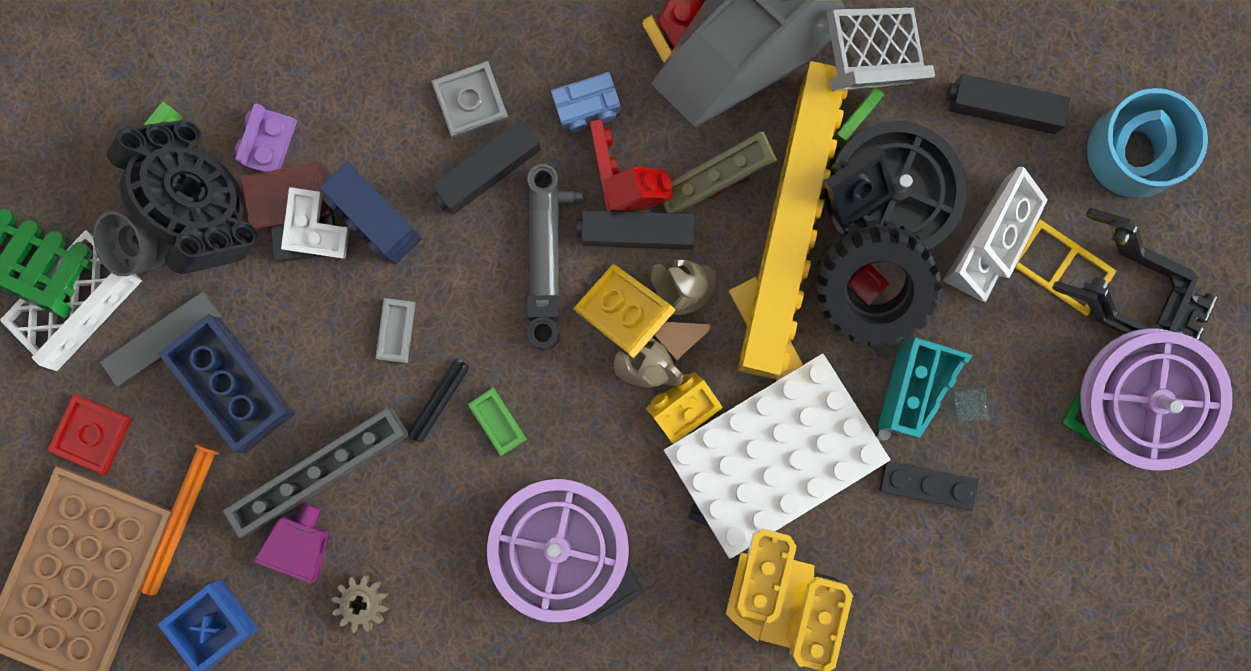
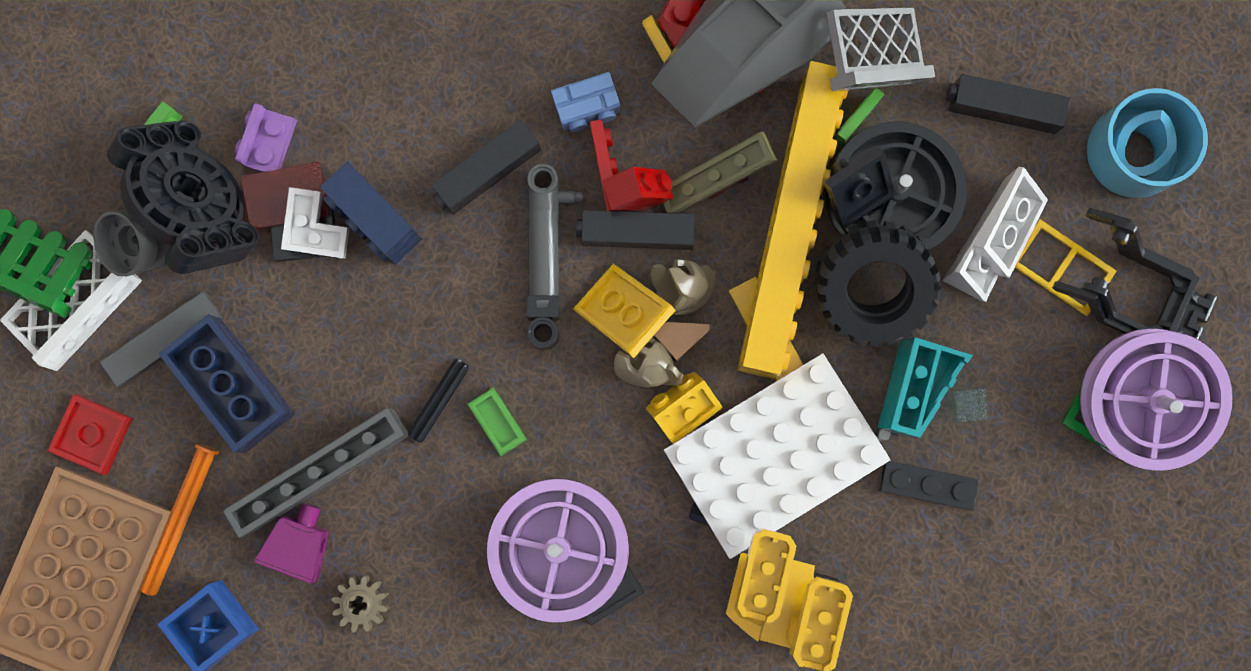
light grey tile [375,298,416,363] -> none
light grey tile [431,61,509,139] -> none
red tile [847,263,890,305] -> none

